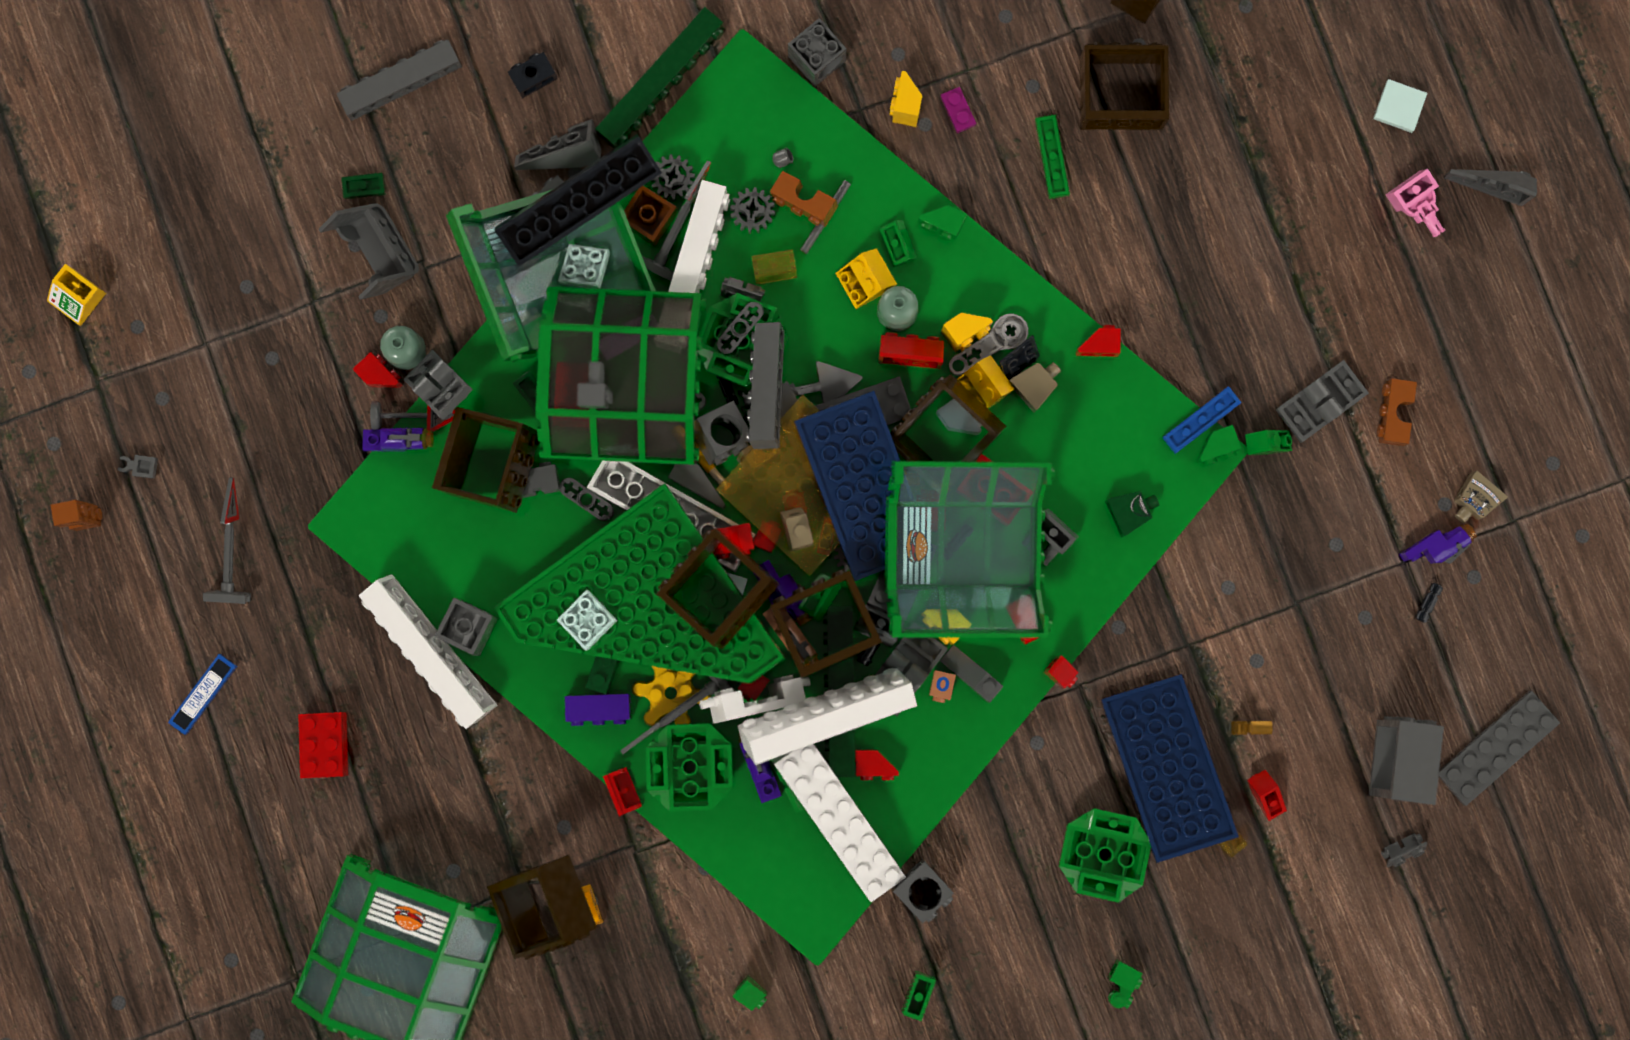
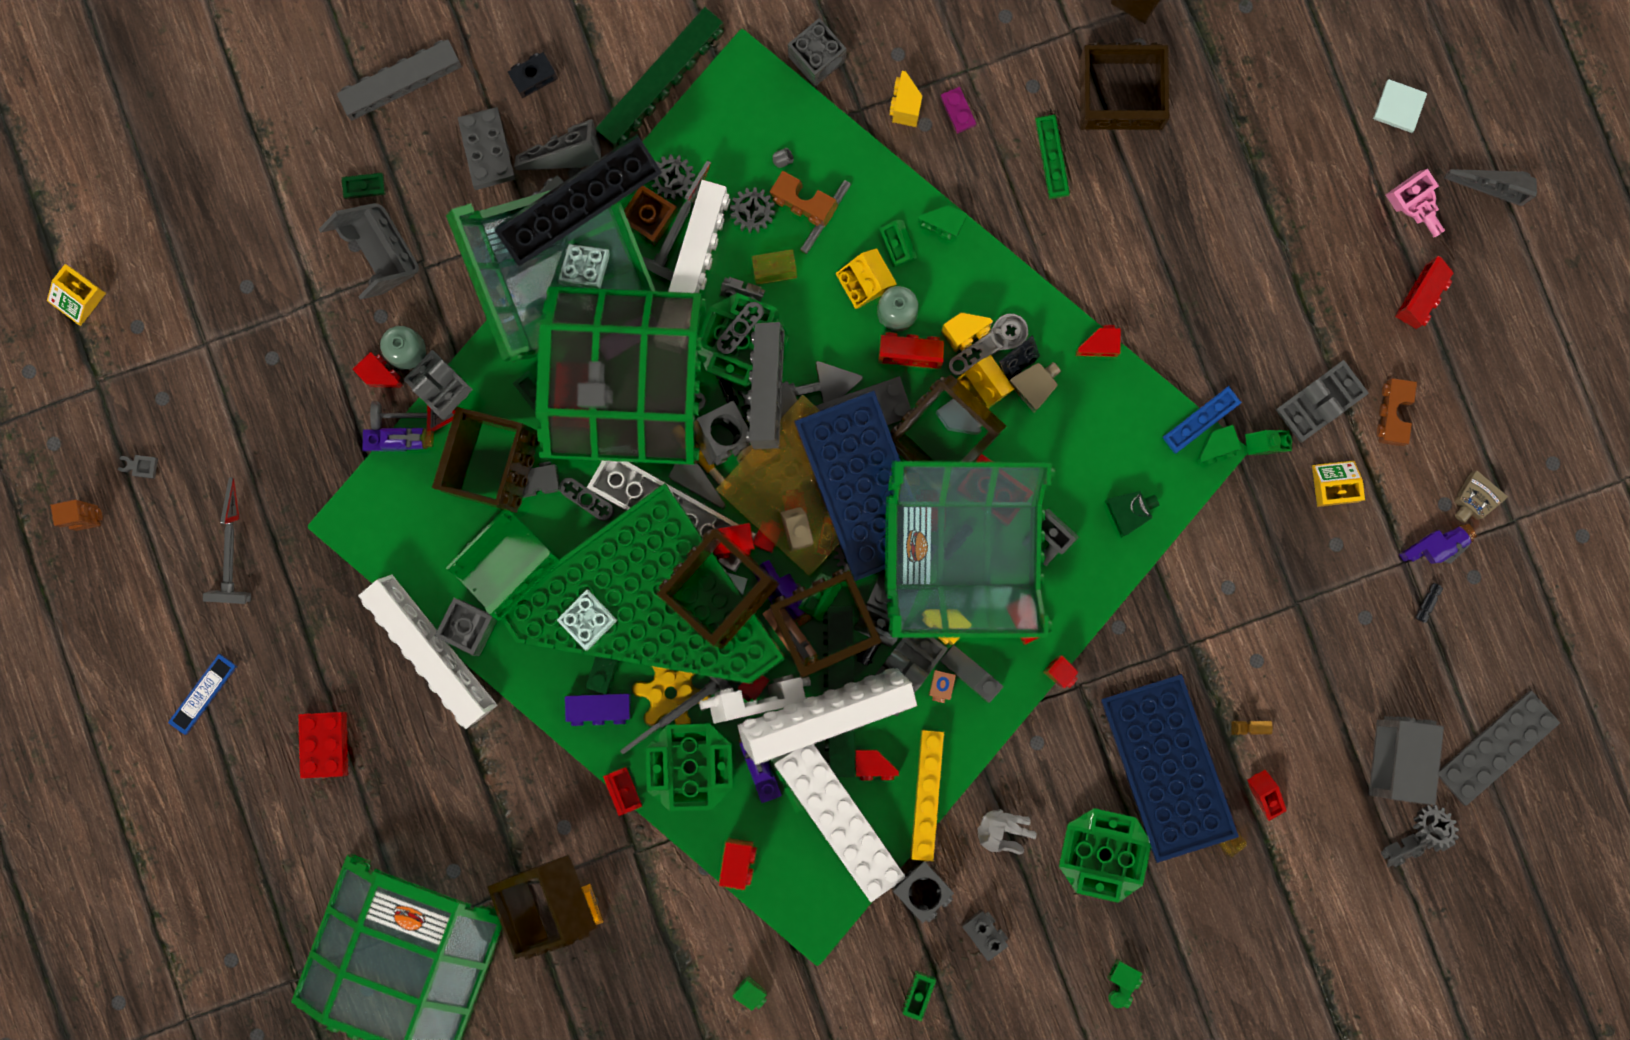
none -> green panel [446,510,560,622]
none -> dark grey plate [458,107,515,190]
none -> red brick [719,838,757,890]
none -> yellow brick [911,730,944,861]
none -> dark grey brick [961,909,1008,961]
none -> light grey piece [977,809,1037,854]
none -> yellow slope [1312,461,1365,507]
none -> red slope [1395,256,1453,329]
none -> dark grey gear [1413,805,1459,852]

